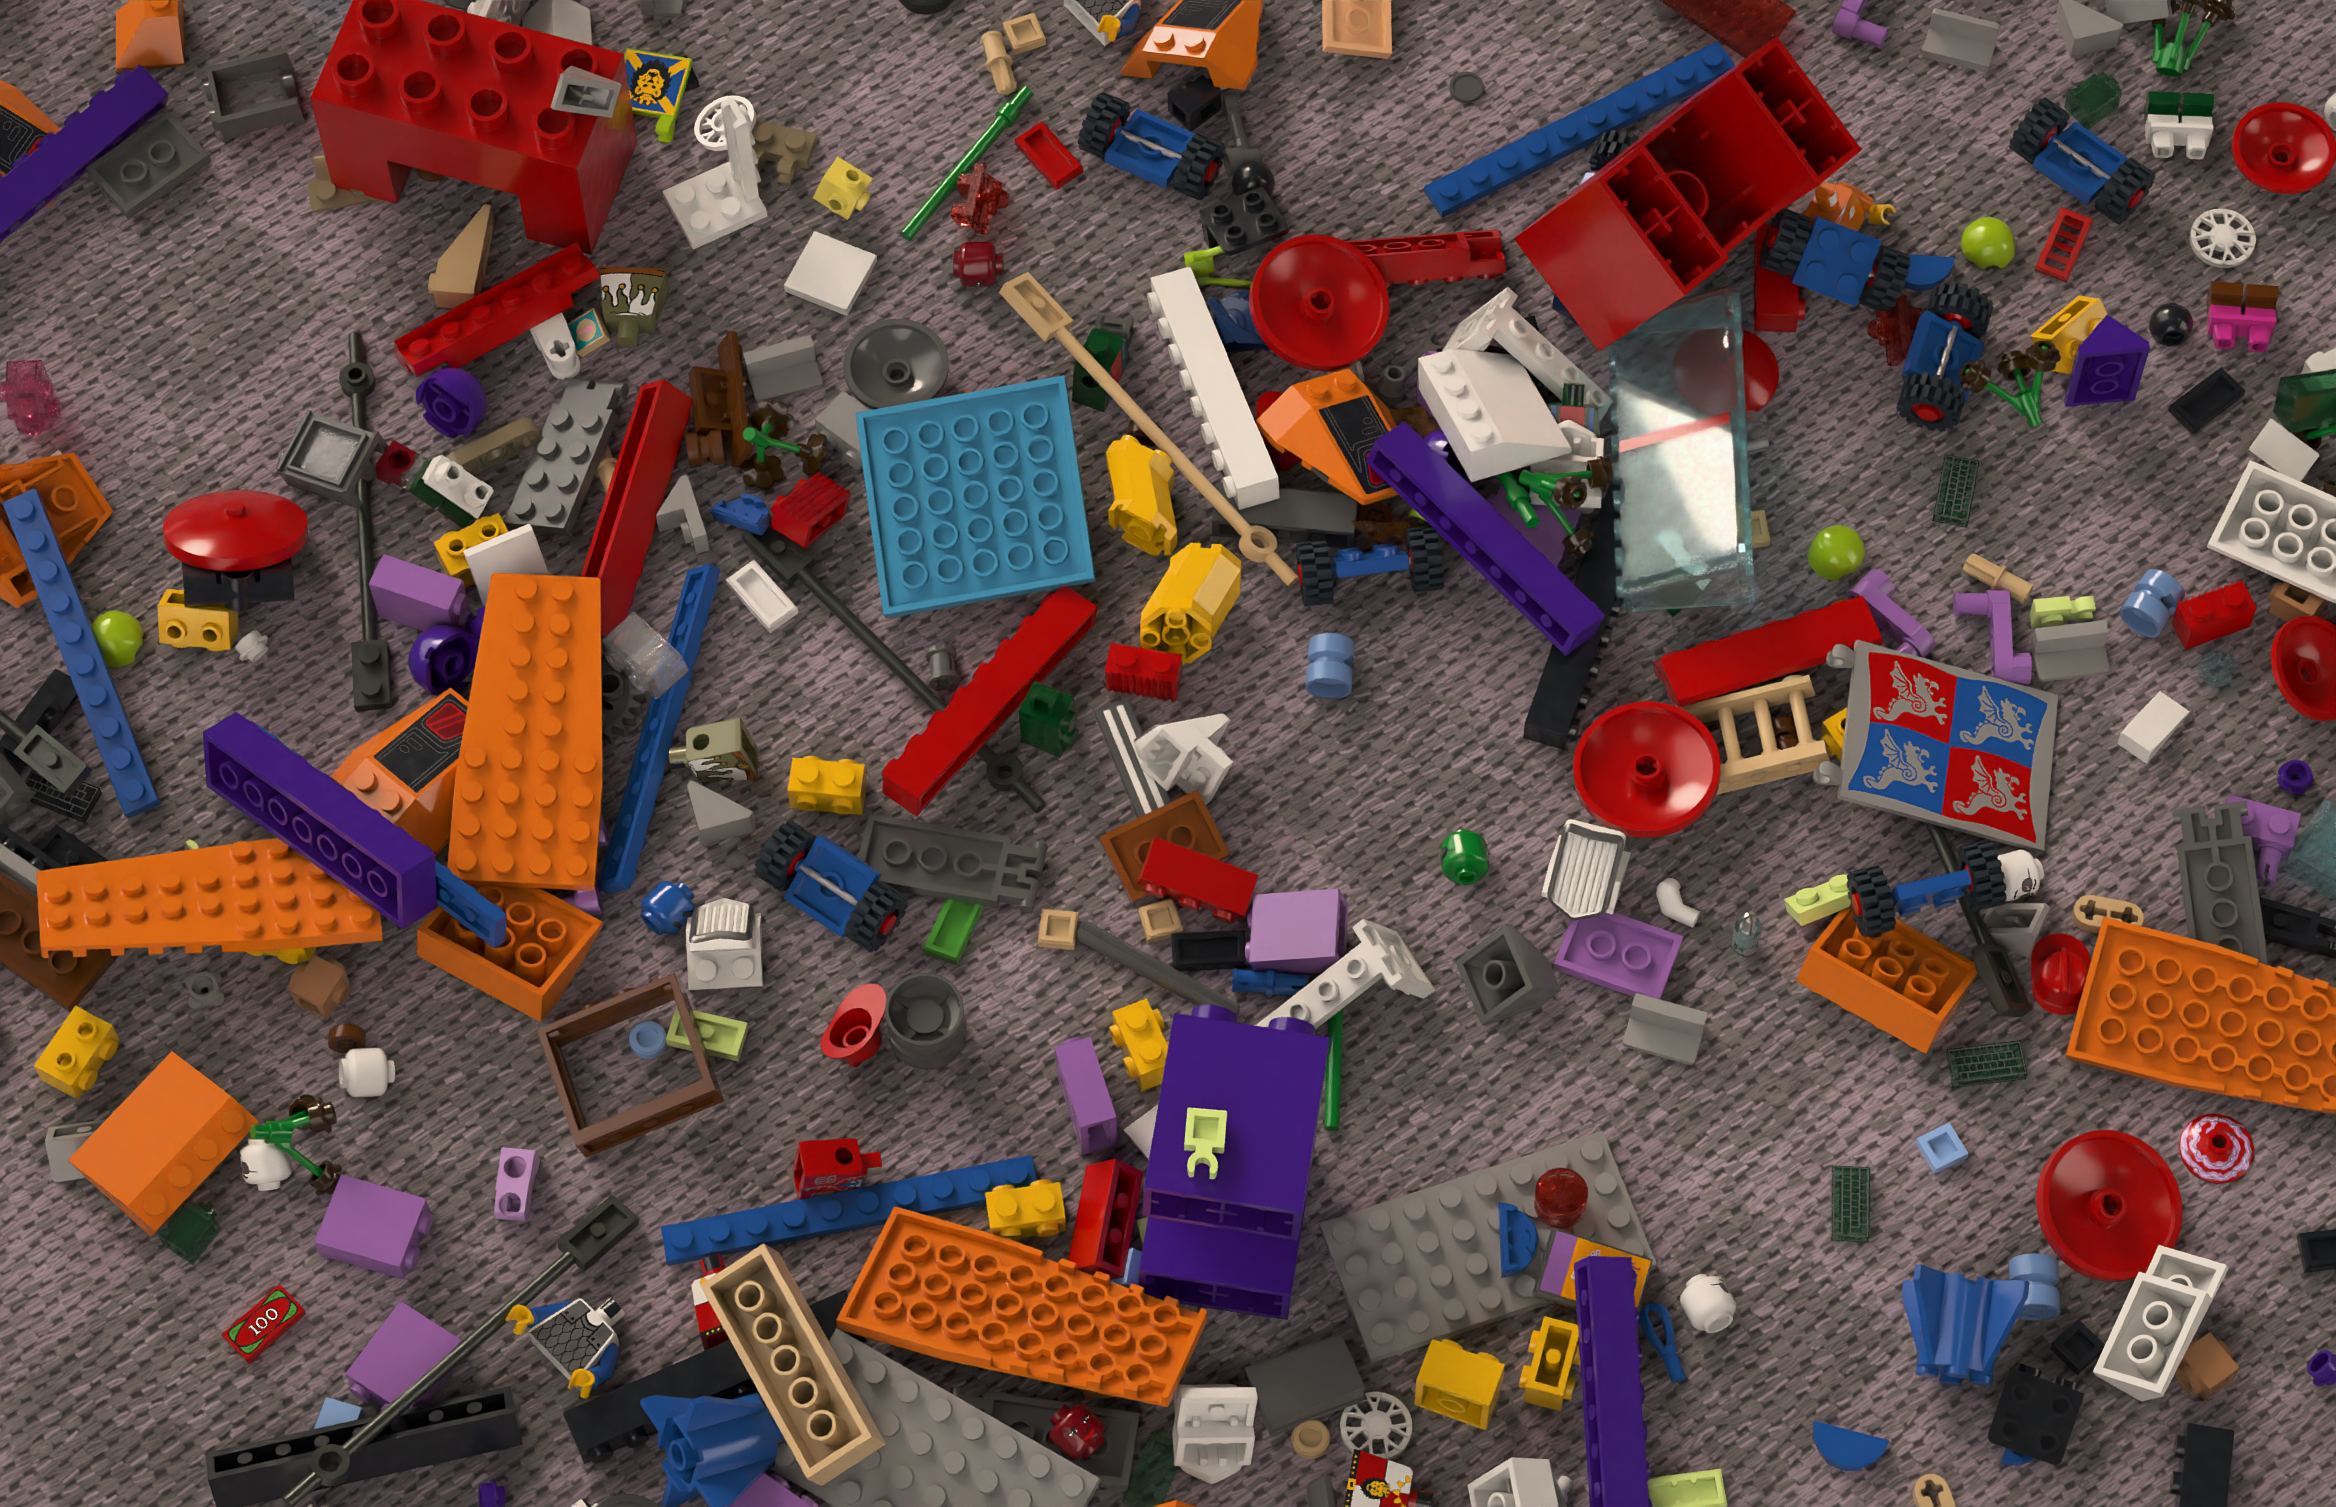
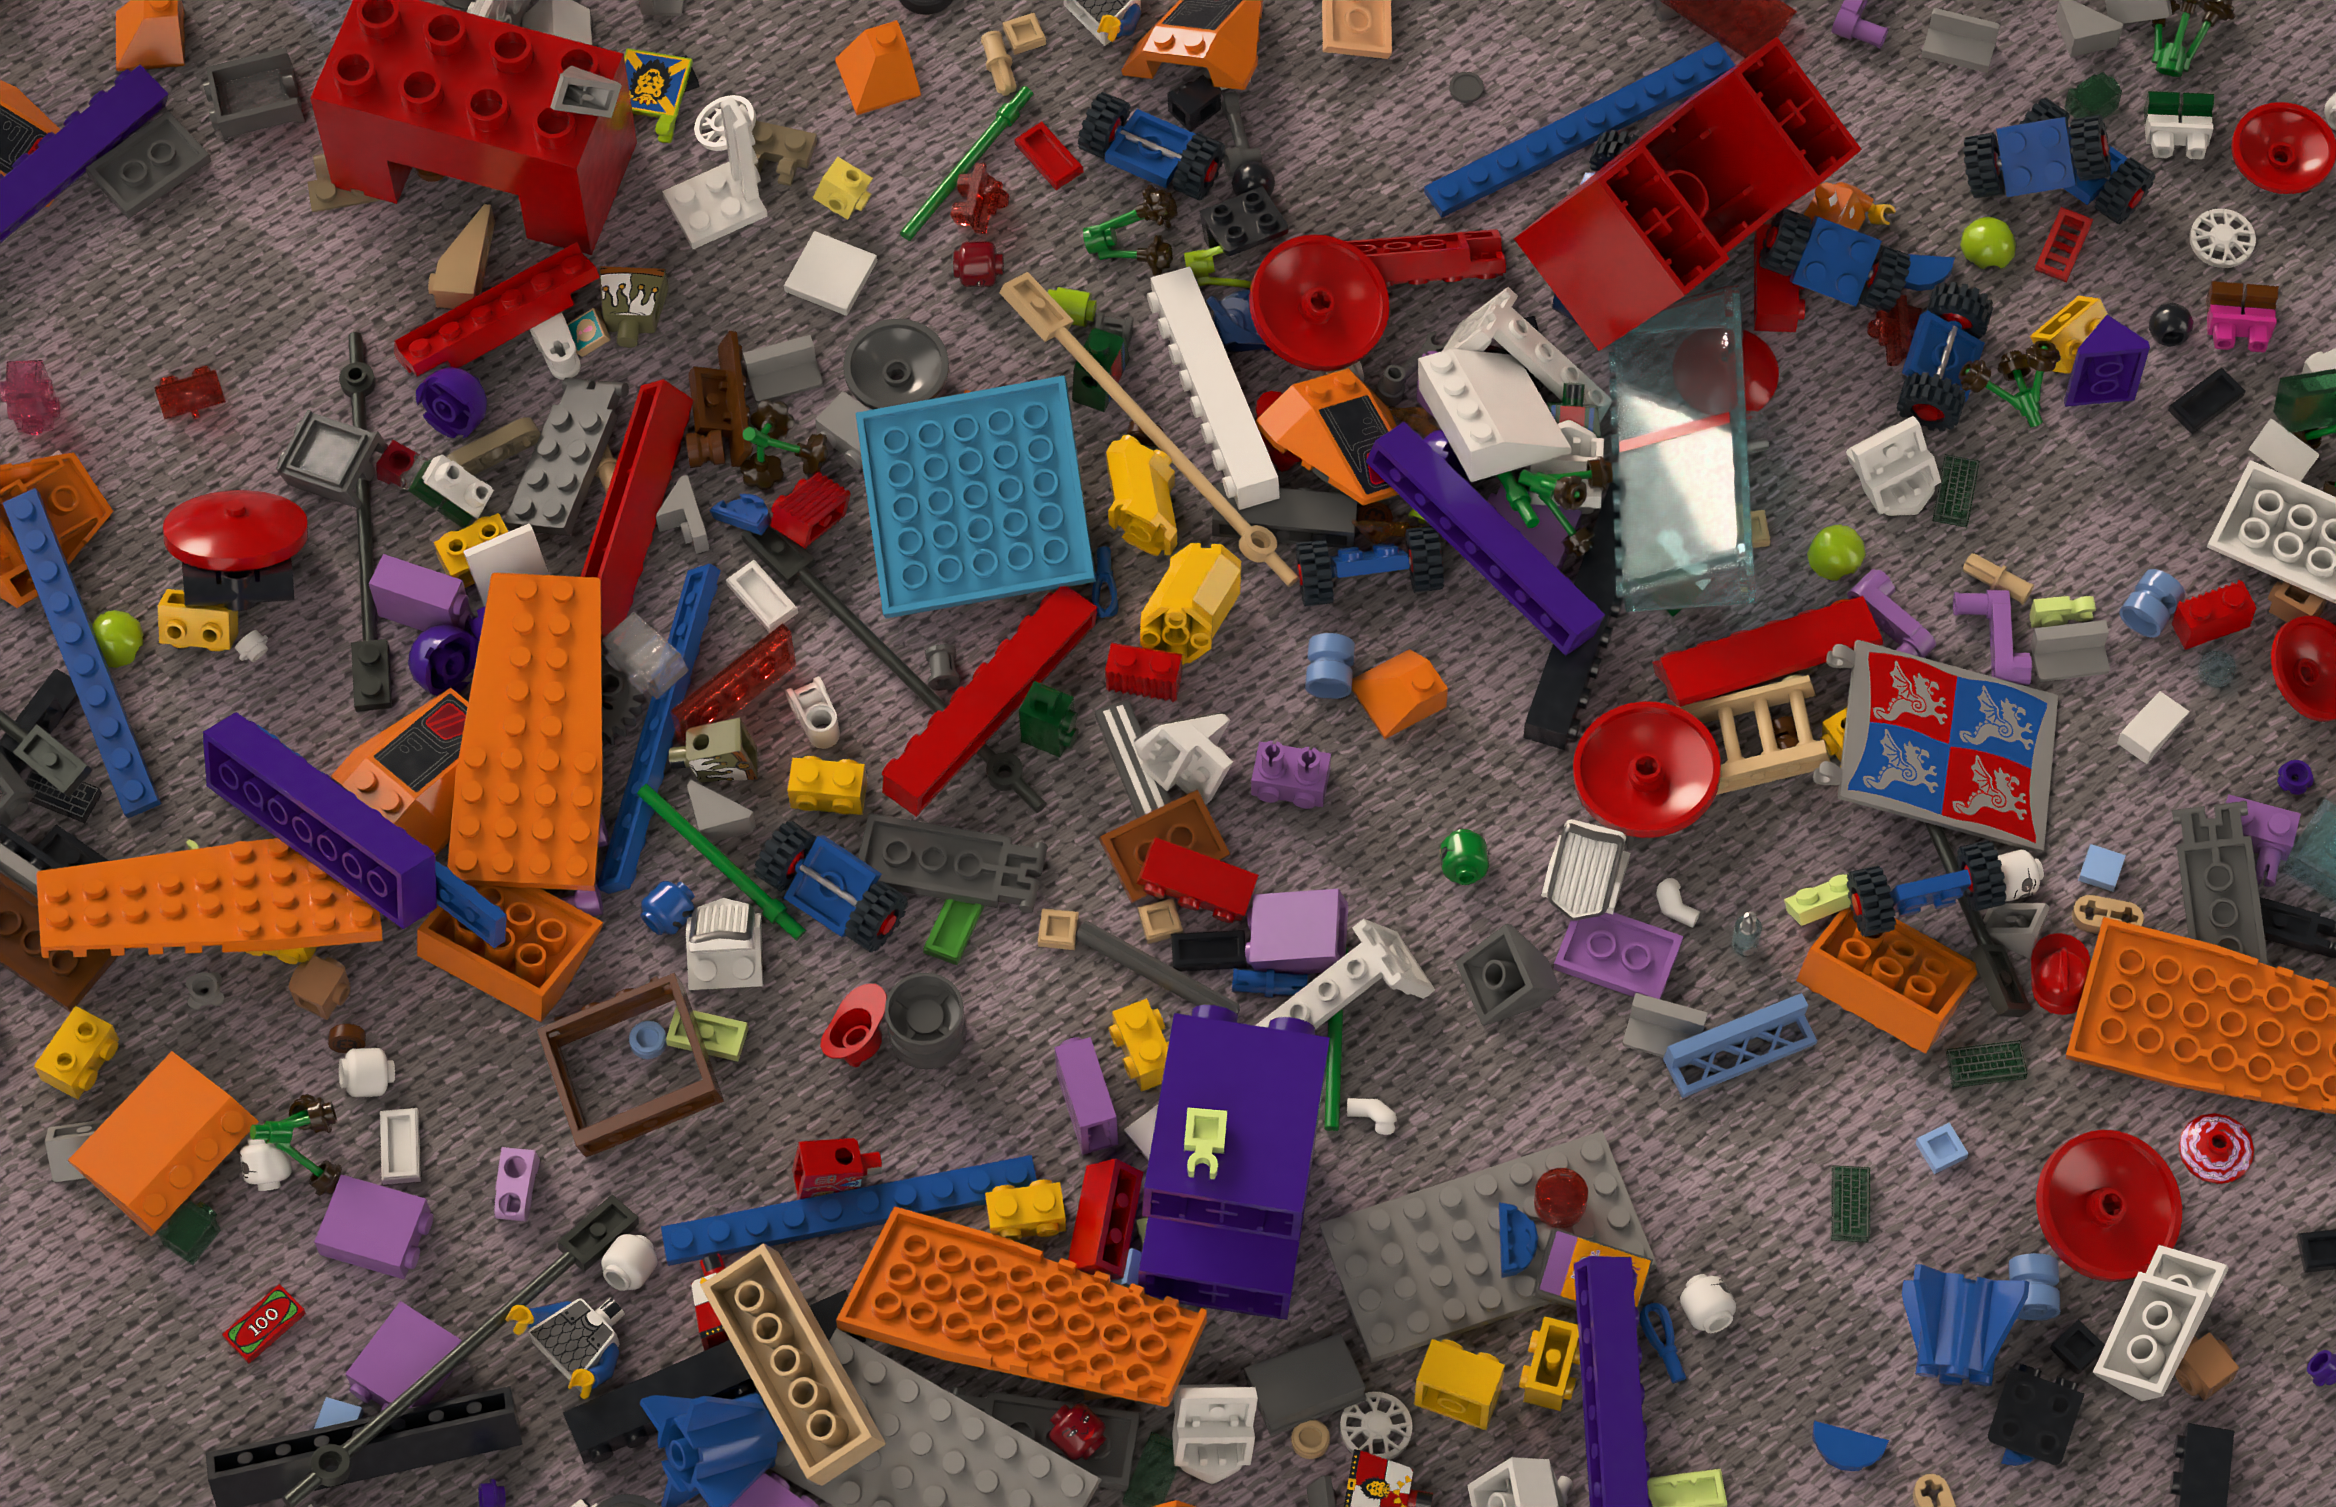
none -> clear red hips [154,365,226,420]
none -> white tile [380,1108,421,1185]
none -> white head [601,1234,658,1291]
none -> green bar [637,784,806,941]
none -> clear red tile [671,623,796,746]
none -> white piece [785,676,840,749]
none -> orange slope [835,20,921,116]
none -> lime brick [1047,287,1097,327]
none -> plant [1083,184,1178,276]
none -> blue piece [1092,546,1118,618]
none -> medium lavender brick [1251,741,1331,809]
none -> white arm [1347,1098,1397,1135]
none -> orange slope [1352,649,1448,739]
none -> medium blue fence [1663,993,1817,1098]
none -> white piece [1846,416,1941,516]
none -> plate [1963,115,2111,198]
none -> light blue tile [2078,844,2126,892]

